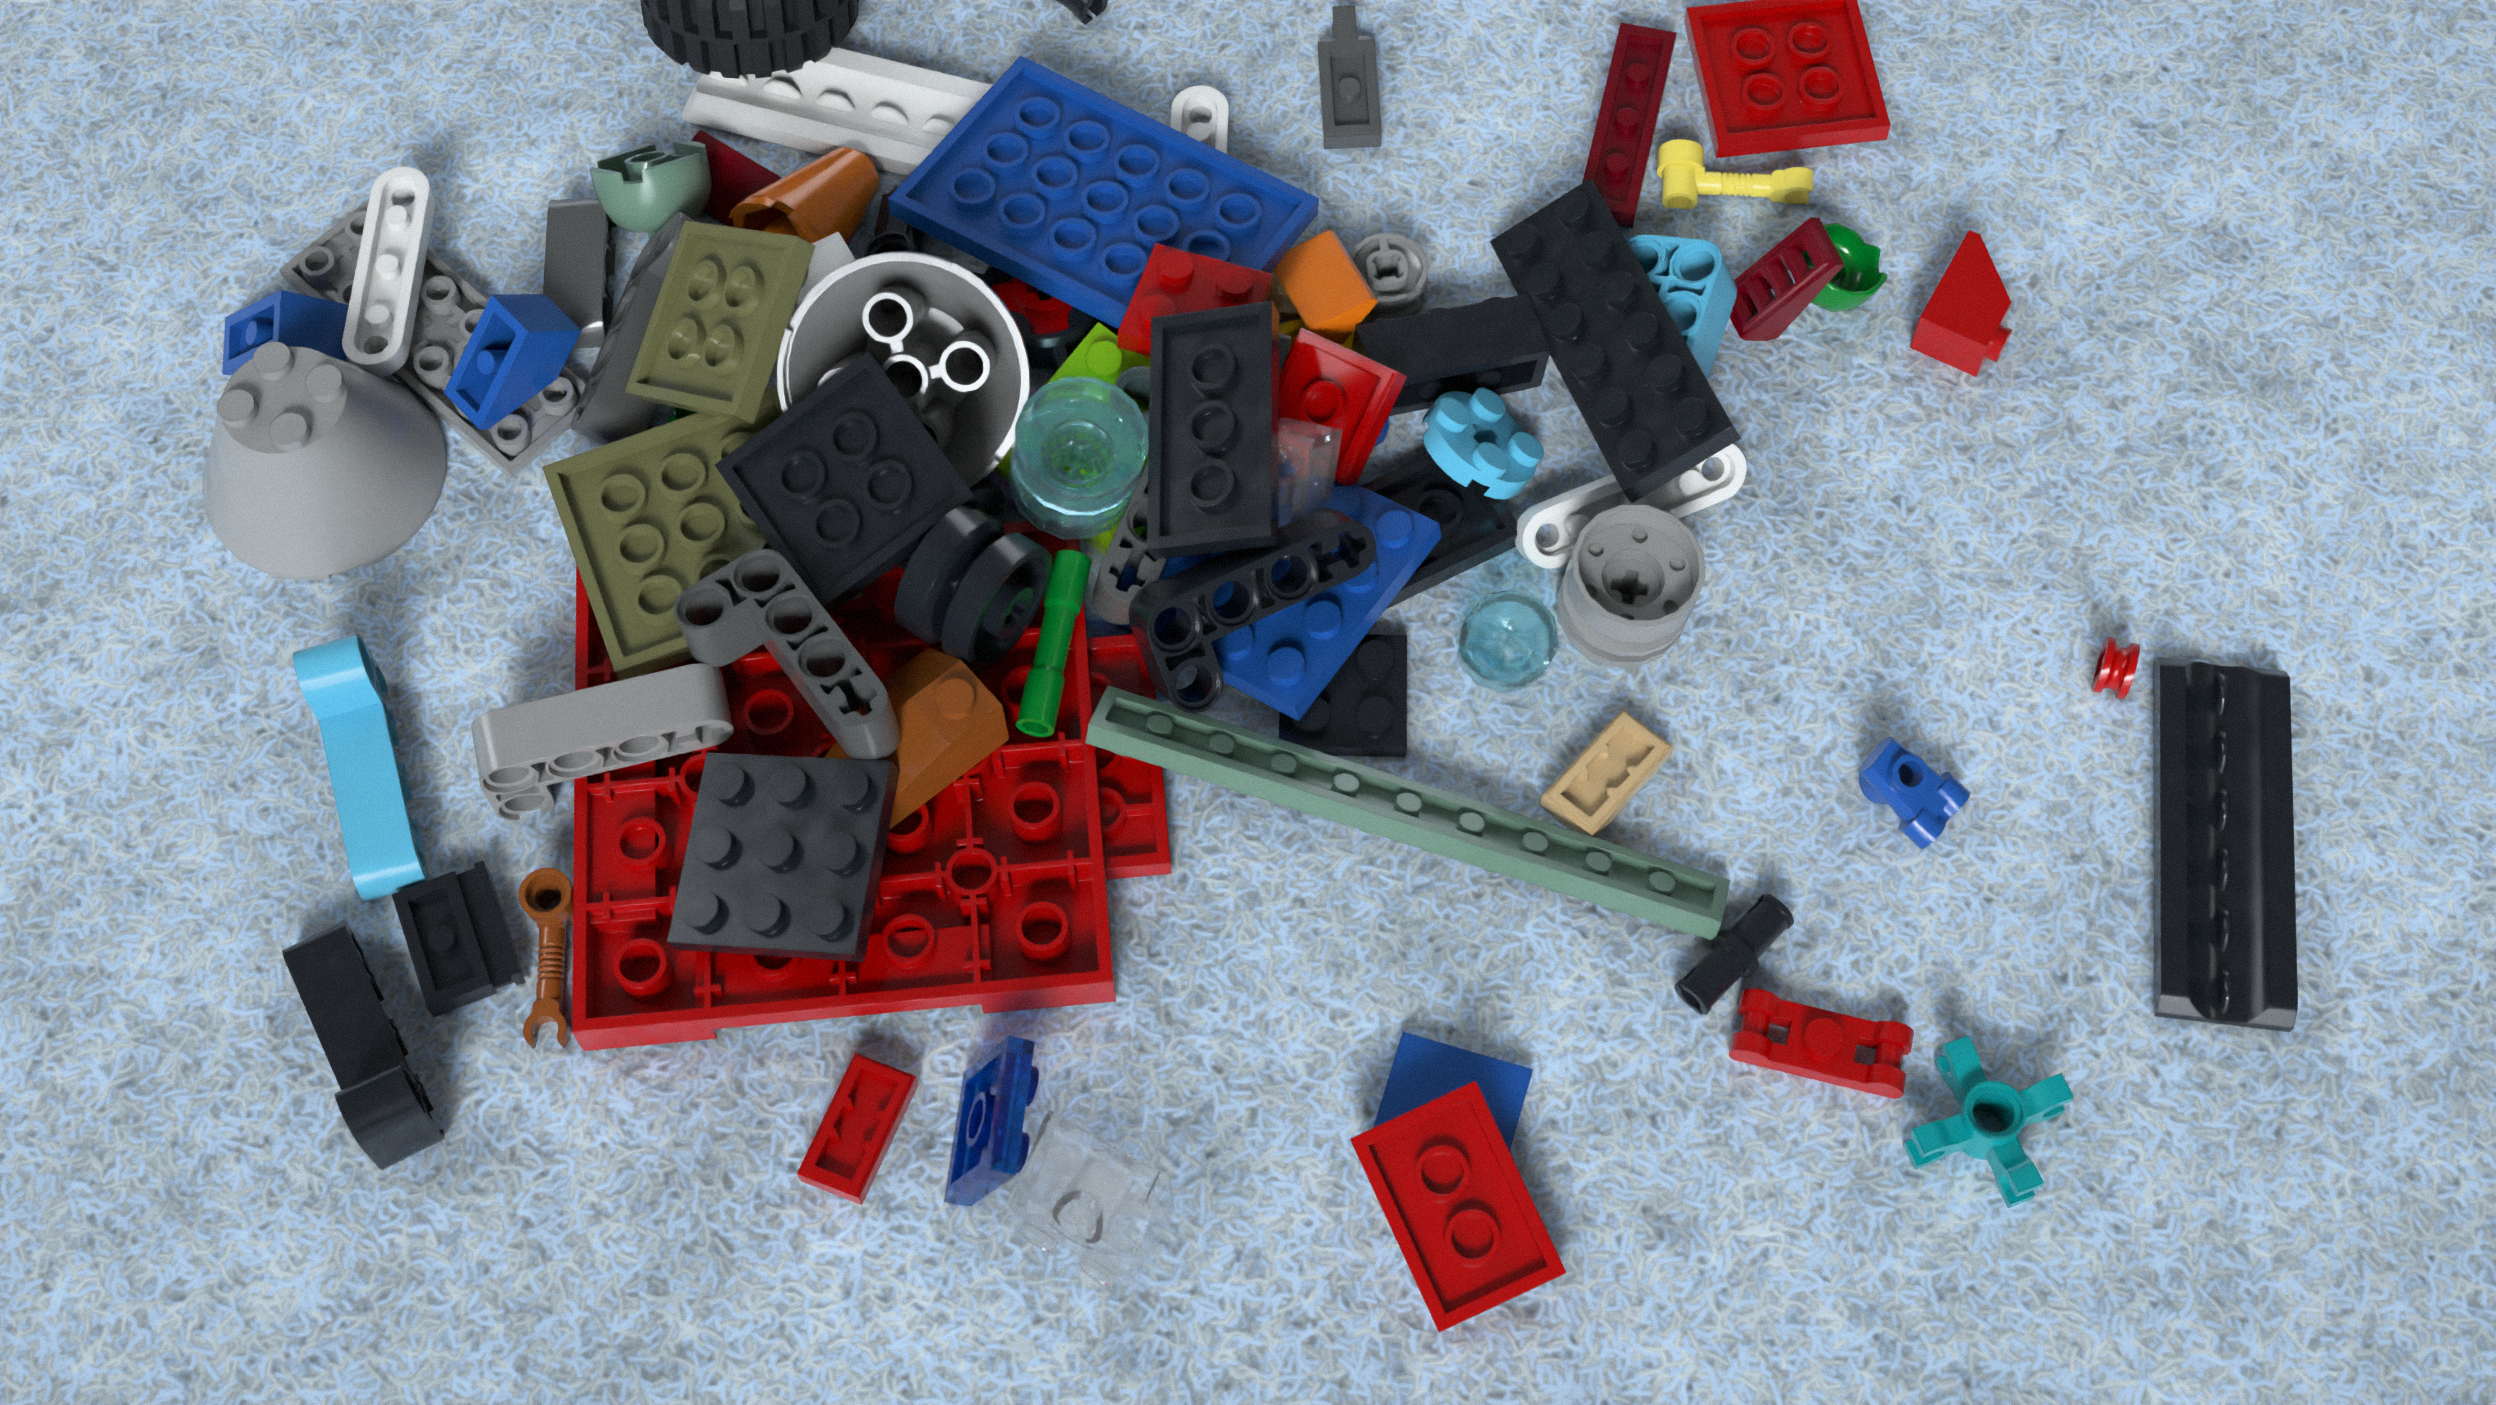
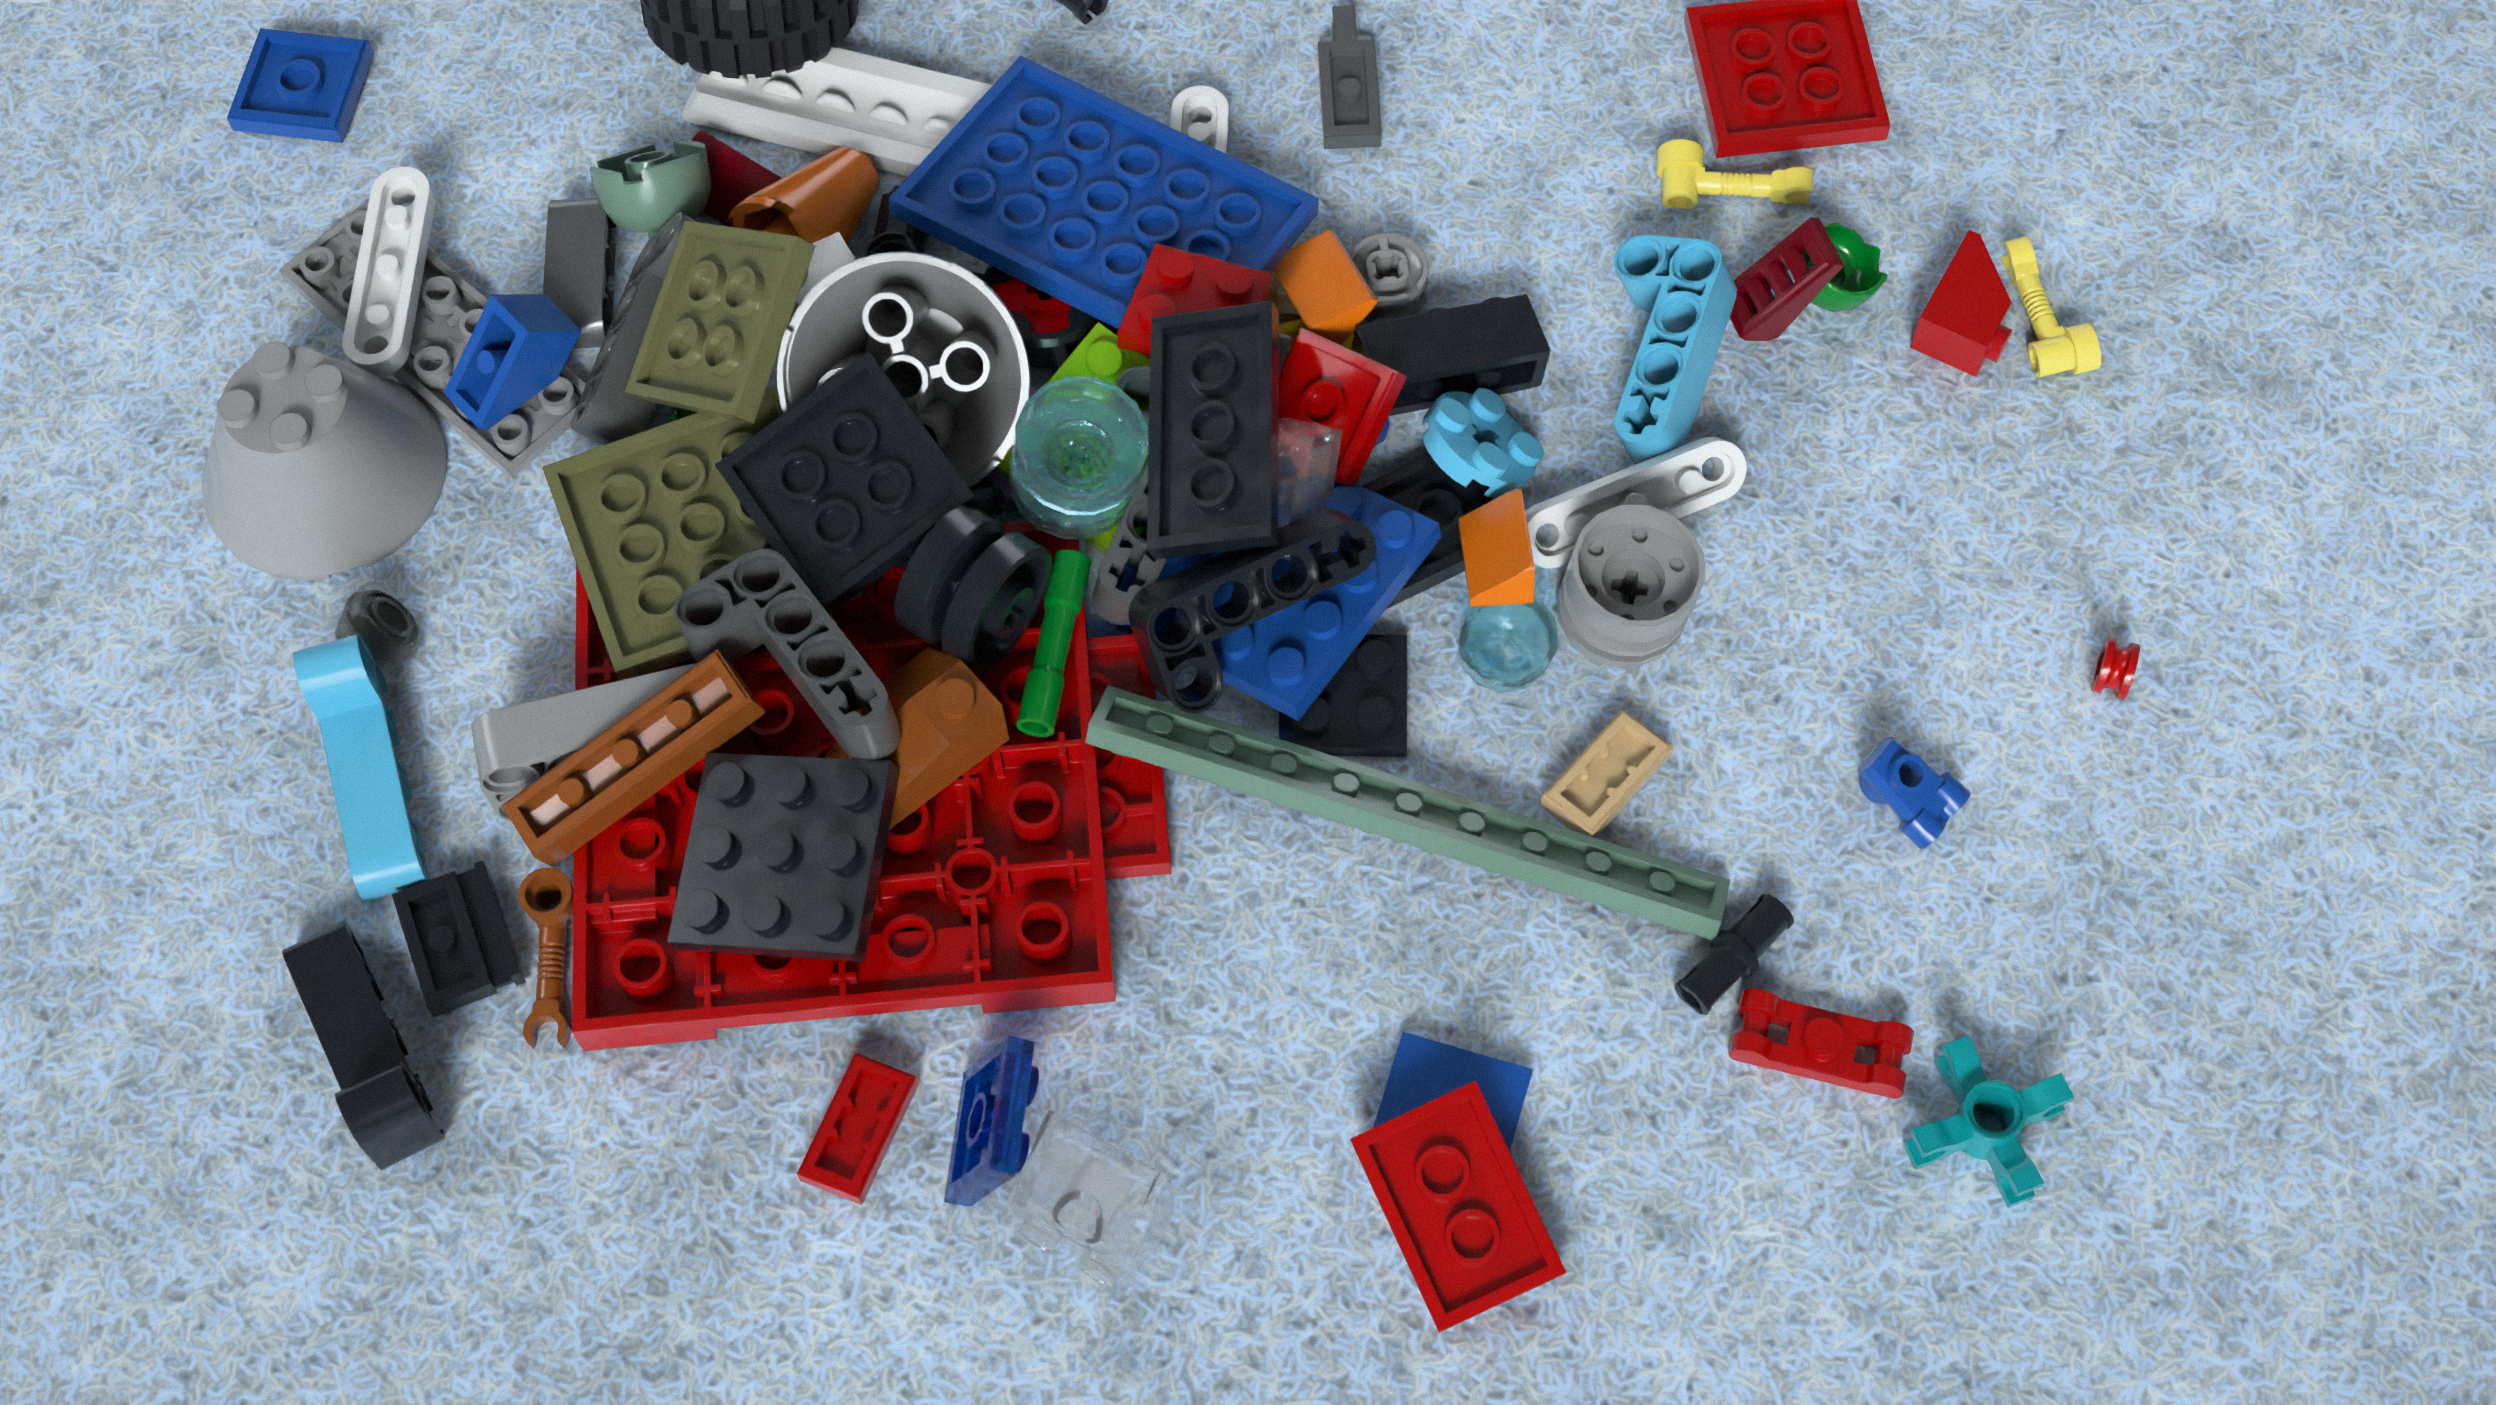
blue slope [222,290,348,375] -> none
black plate [1489,178,1741,504] -> none
dark red plate [1582,22,1677,228] -> none
black plate [2154,657,2298,1032] -> none
none -> blue plate [227,28,374,143]
none -> clear smoke cone [335,590,419,670]
none -> dark orange slope [501,649,765,866]
none -> orange slope [1459,489,1535,607]
none -> light yellow brick [2000,236,2101,378]

